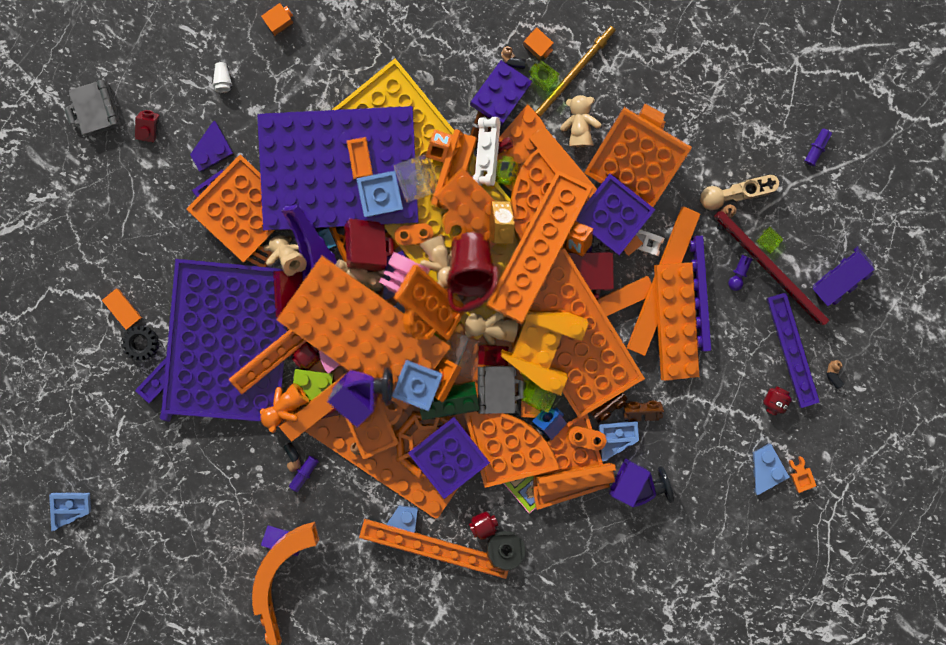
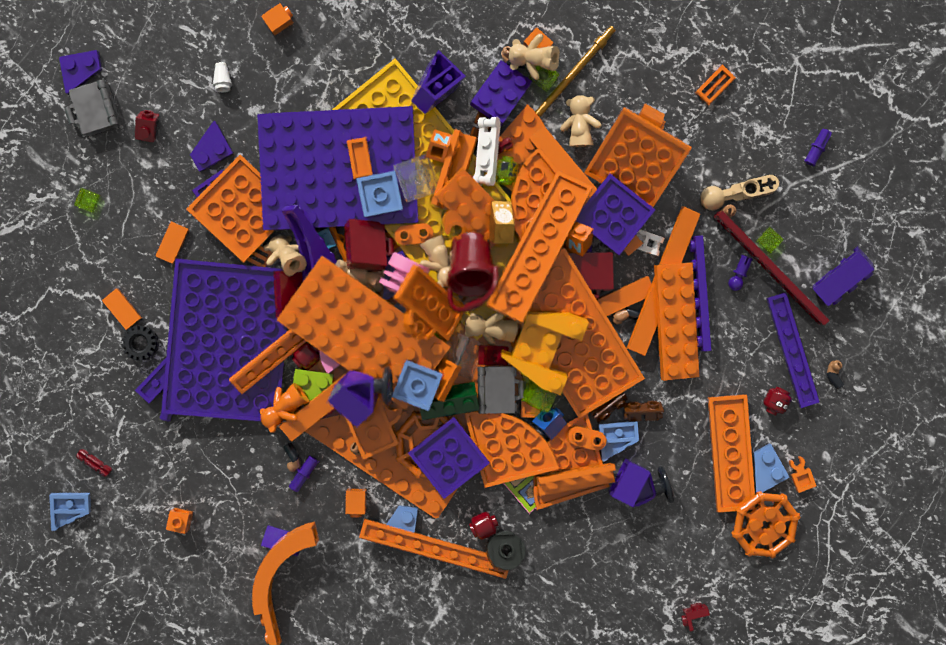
none -> dark purple wing [59,50,102,94]
none -> clear neon green tile [74,188,100,213]
none -> dark red axle [76,449,112,477]
none -> orange tile [155,221,190,264]
none -> orange brick [166,508,193,534]
none -> orange brick [345,489,367,518]
none -> dark purple wedge [411,50,466,114]
none -> tan piece [509,34,560,80]
none -> medium nougat arm [612,307,640,325]
none -> dark red bracket [681,603,710,632]
none -> orange tile [695,65,736,106]
none -> orange plate [708,394,756,512]
none -> orange plate [731,491,801,559]

